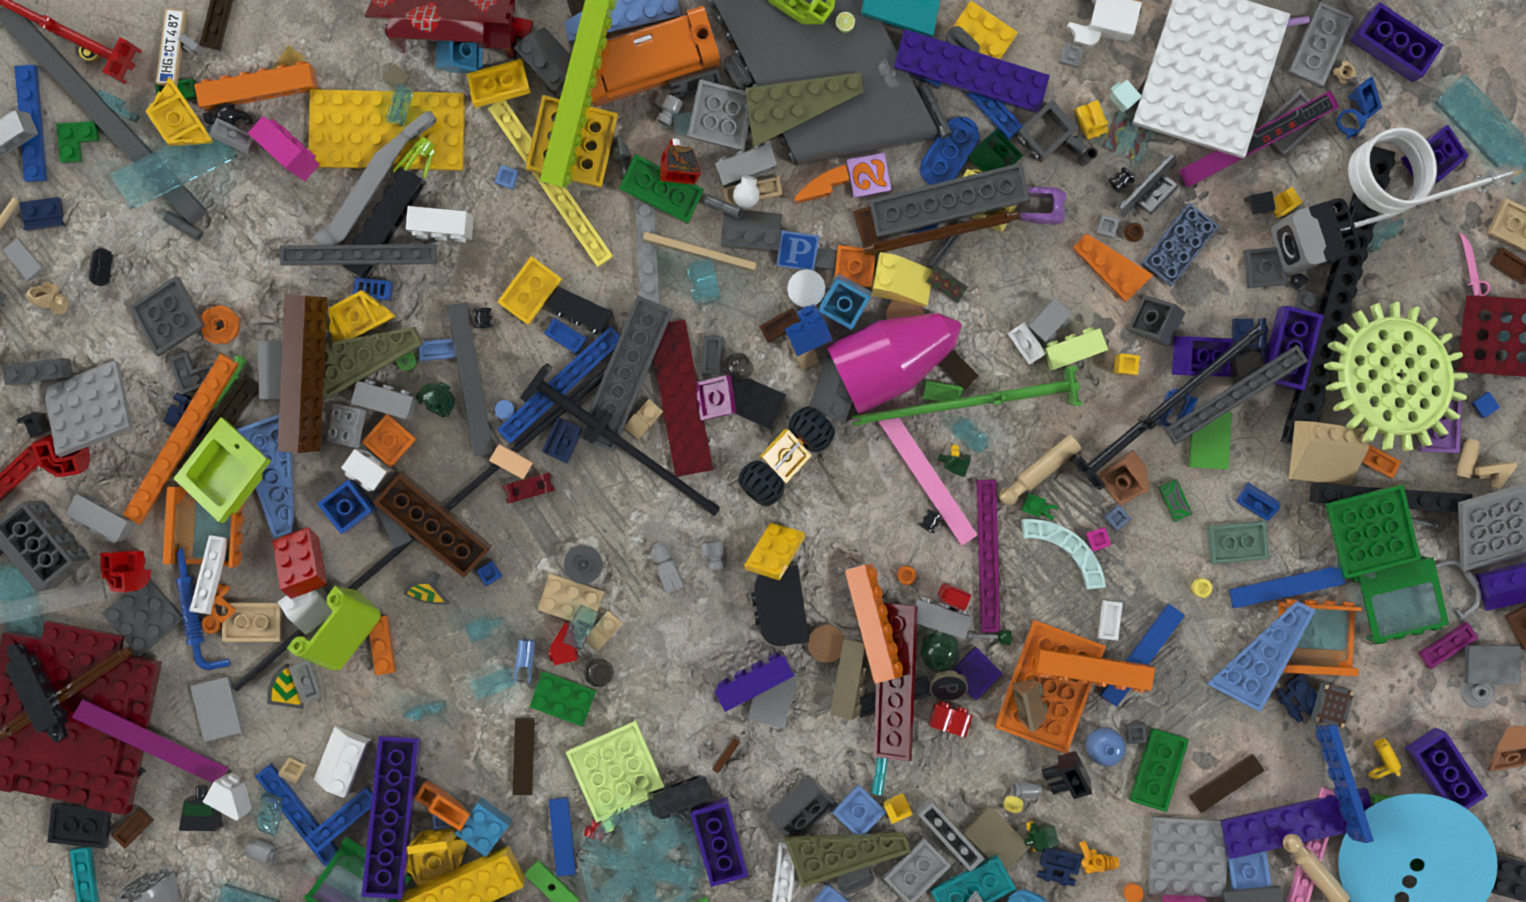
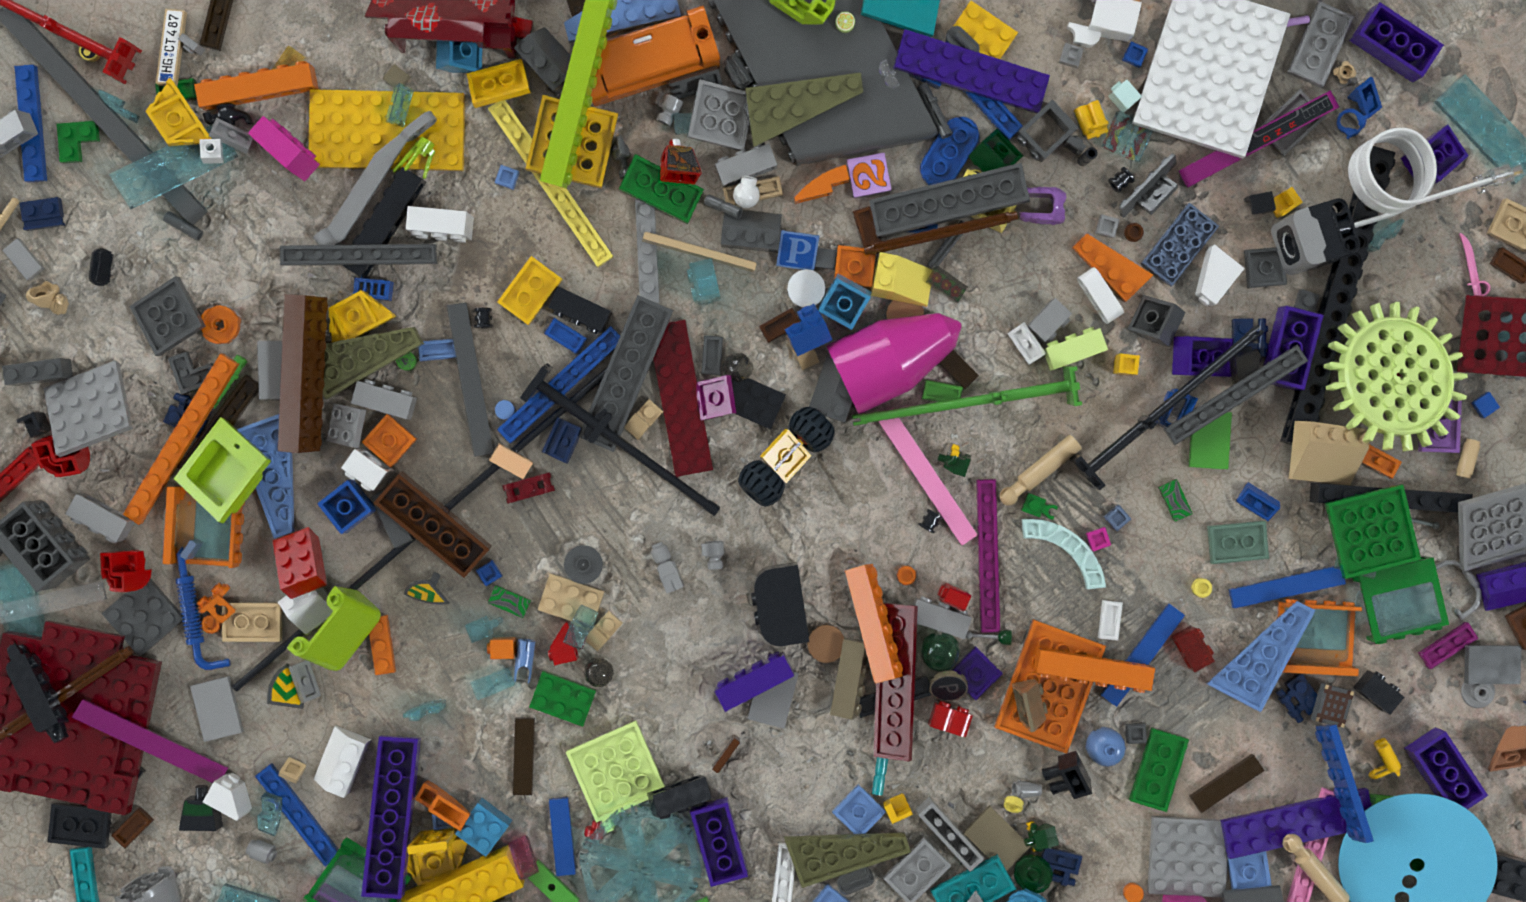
white tile [190,535,230,615] -> none
blue plate [304,787,372,853] -> none
clear green cylinder [414,382,455,418] -> none
yellow plate [744,522,805,580] -> none
dark grey slope [767,775,838,836] -> none
clear light blue hinge [951,416,990,453] -> none
light orange piece [1078,840,1120,874] -> none
nougat slope [1098,450,1150,506] -> none
black hinge [1291,274,1309,290] -> none
tan slope [1473,462,1517,488] -> none
none -> sand blue tile [180,539,204,560]
none -> white plate [200,139,224,164]
none -> orange brick [487,637,517,659]
none -> tile [488,585,531,618]
none -> clear pink plate [508,835,539,880]
none -> dark green tile [1014,855,1053,894]
none -> white beam [1077,267,1124,324]
none -> blue tile [1122,41,1148,68]
none -> clear red brick [1171,625,1215,672]
none -> white slope [1195,244,1245,306]
none -> black brick [1353,670,1405,715]

